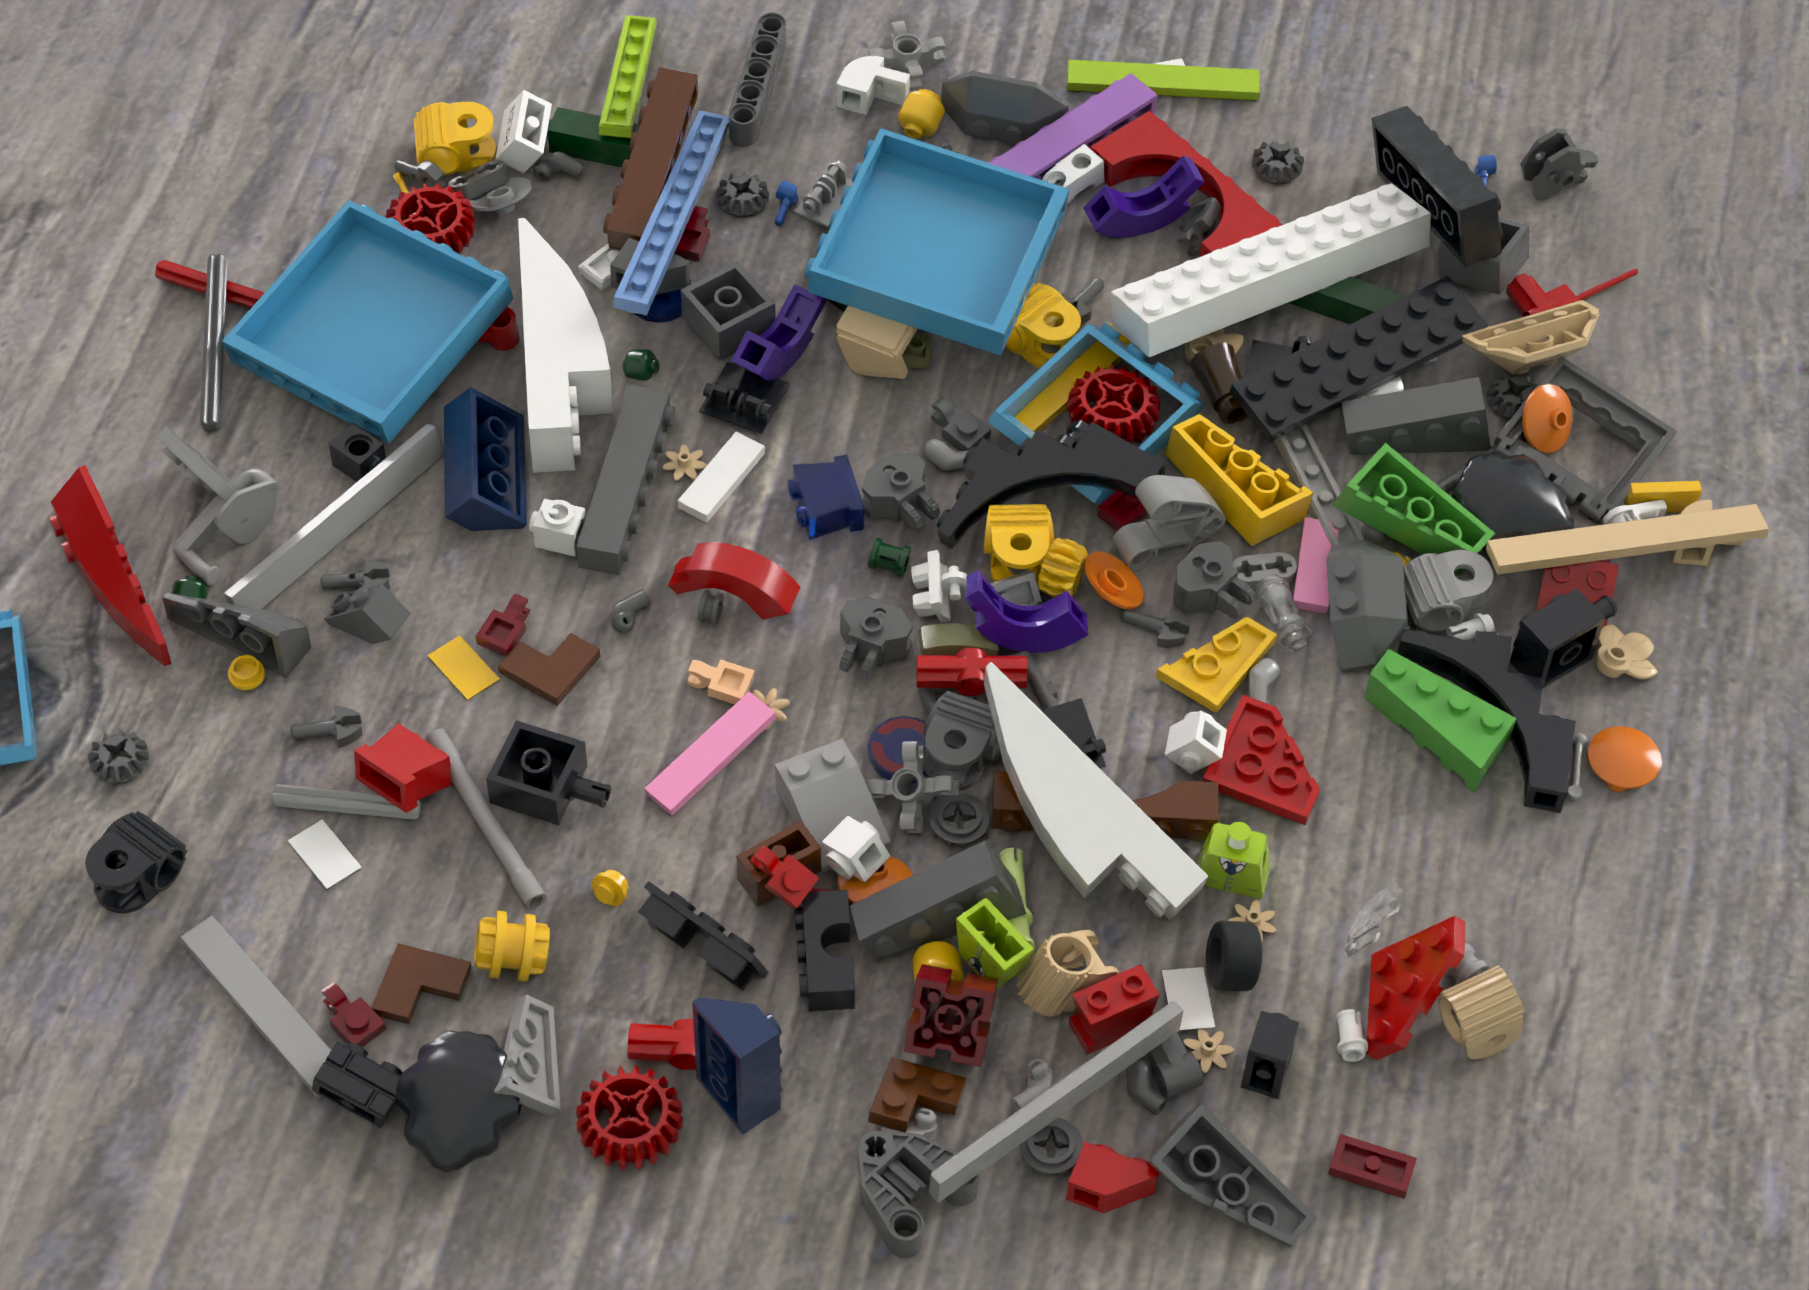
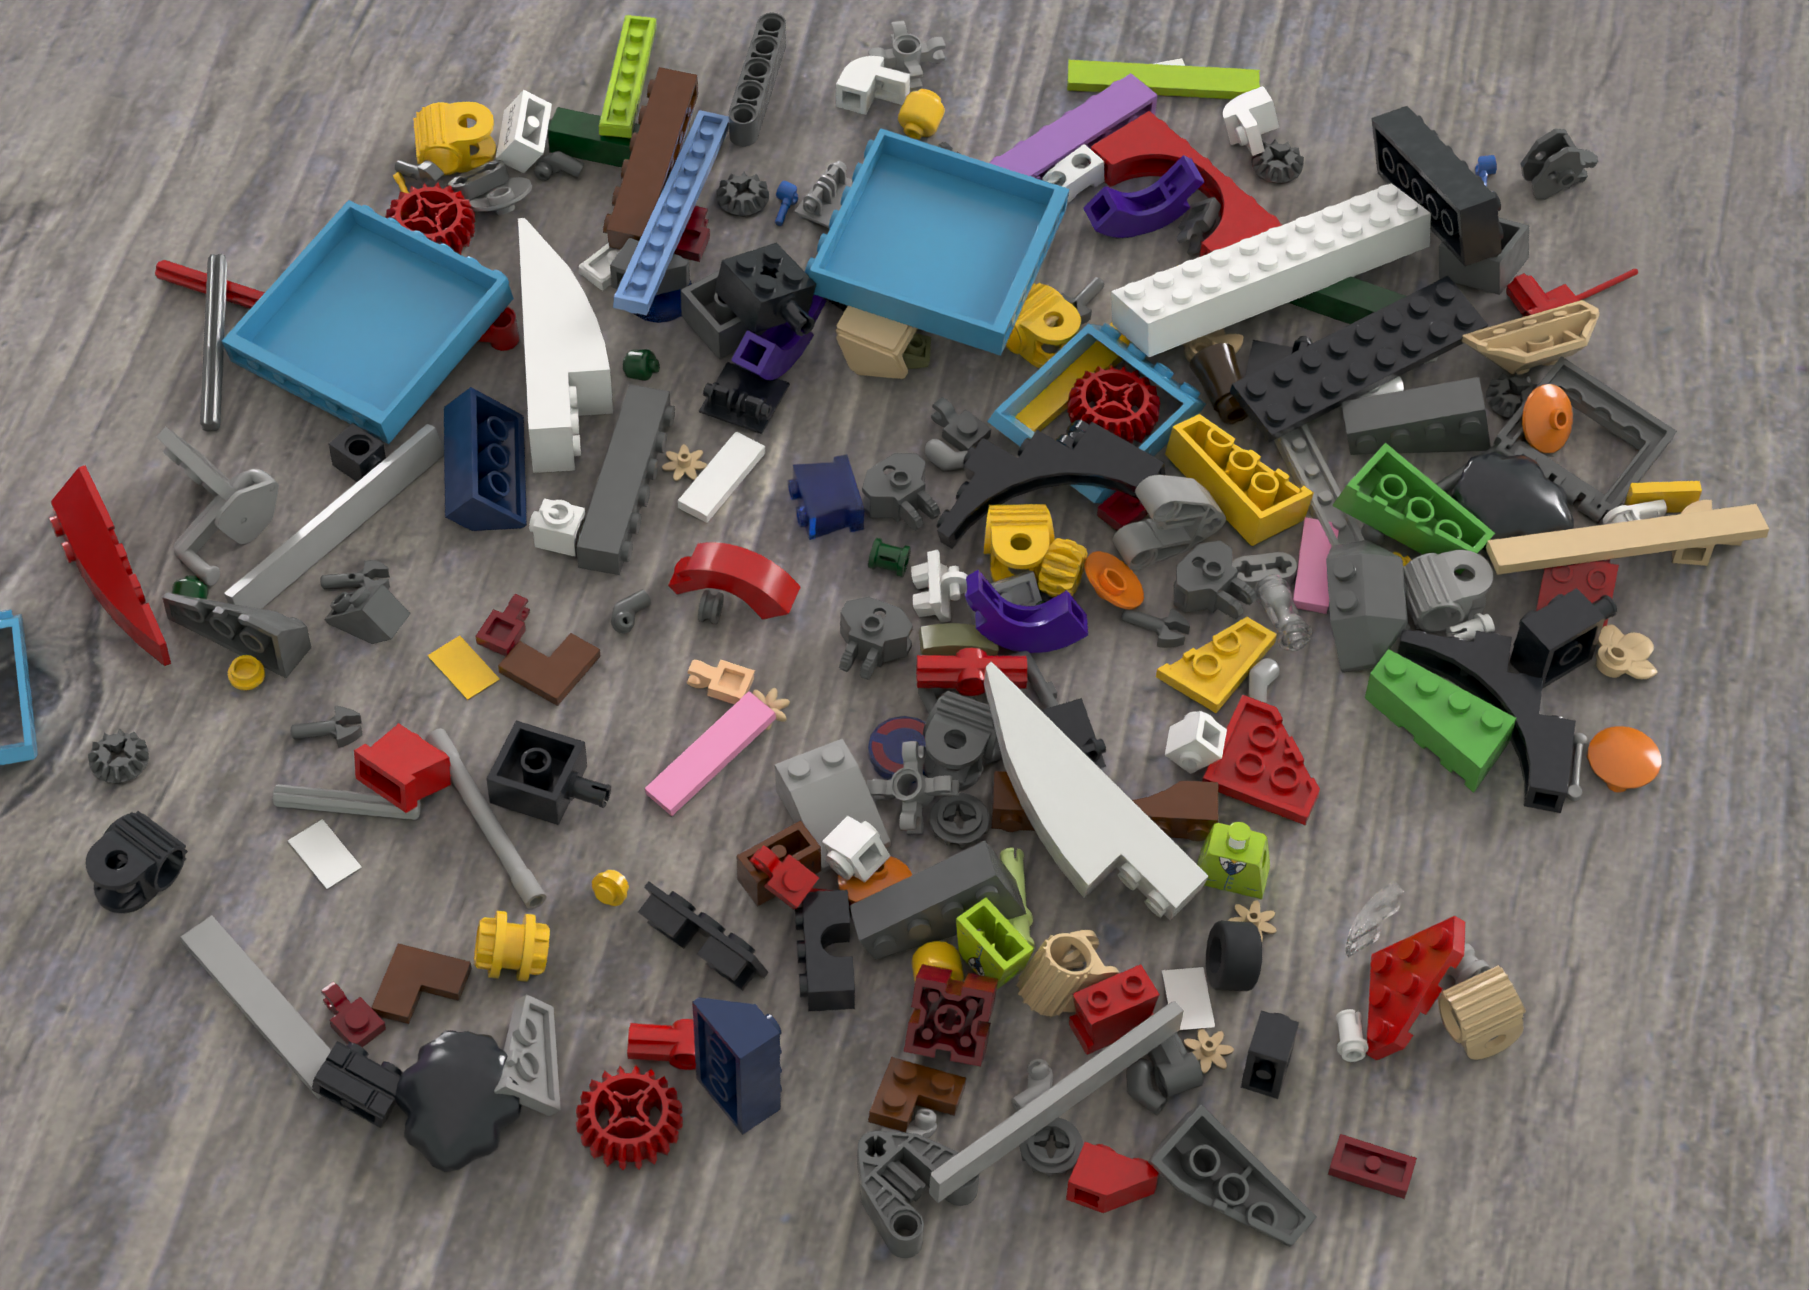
dark grey wedge [941,71,1070,144] -> none
none -> black brick [715,242,816,336]
none -> white brick [1223,86,1280,156]

